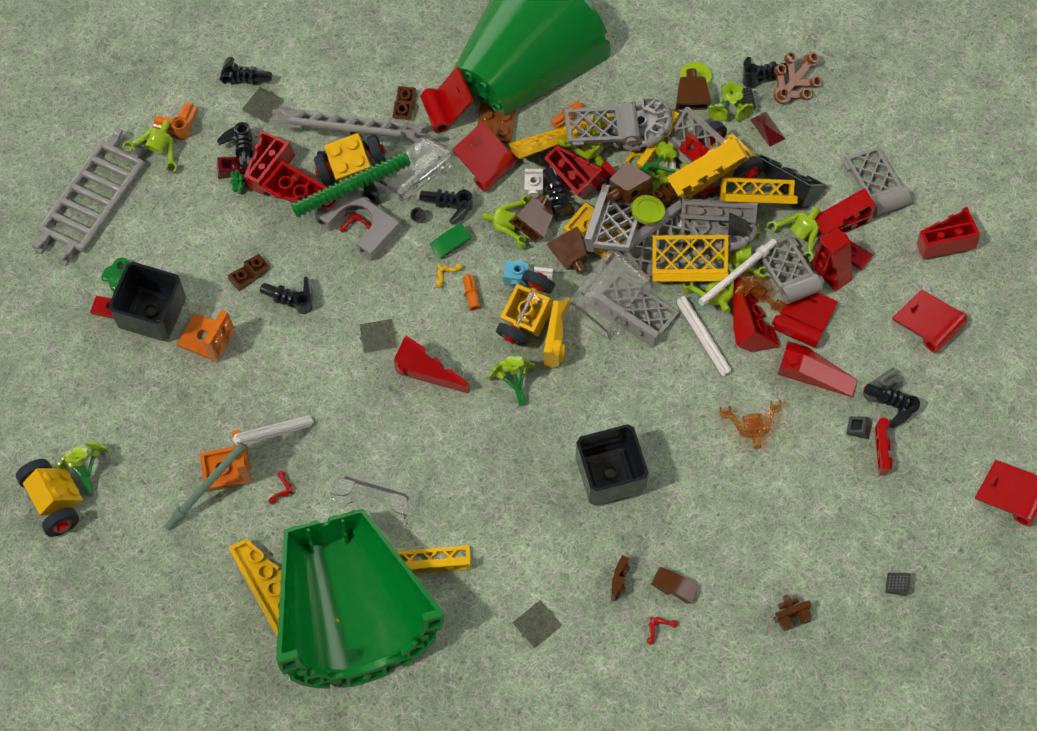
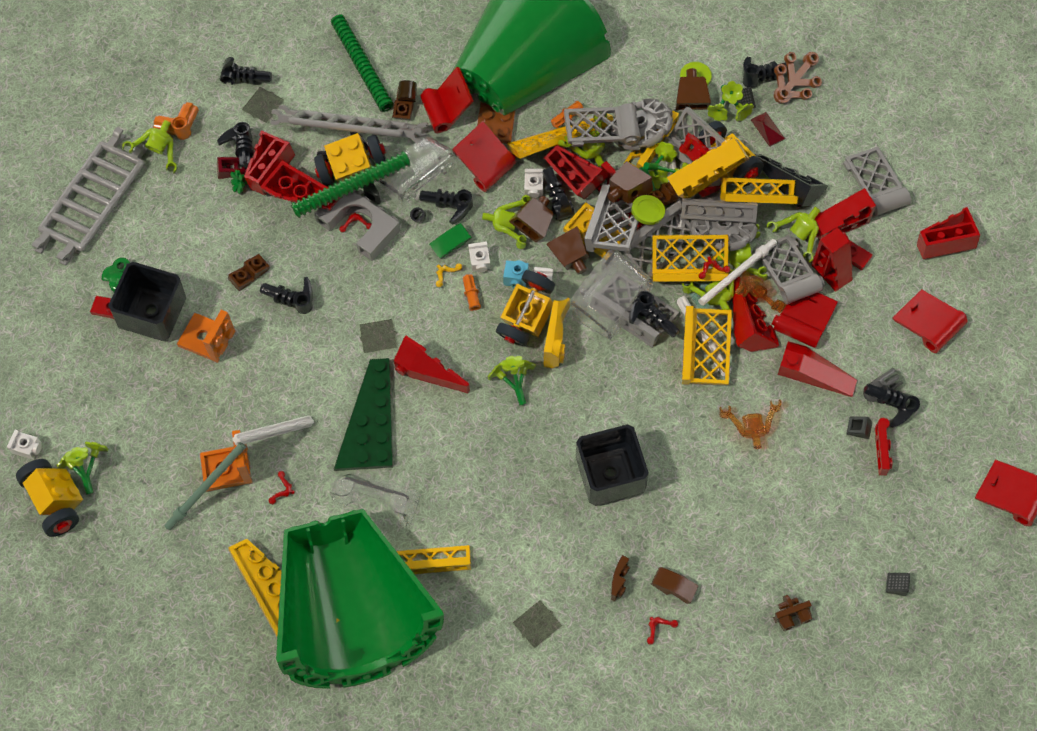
pearl dark grey slope [728,213,747,236] -> none
none -> white brick [7,430,42,460]
none -> green piece [331,14,394,112]
none -> dark green wing [334,358,393,471]
none -> dark brown brick [398,80,417,102]
none -> white brick [468,242,491,273]
none -> black piece [629,291,680,338]
none -> yellow fence [682,306,732,385]
none -> red piece [698,256,730,279]

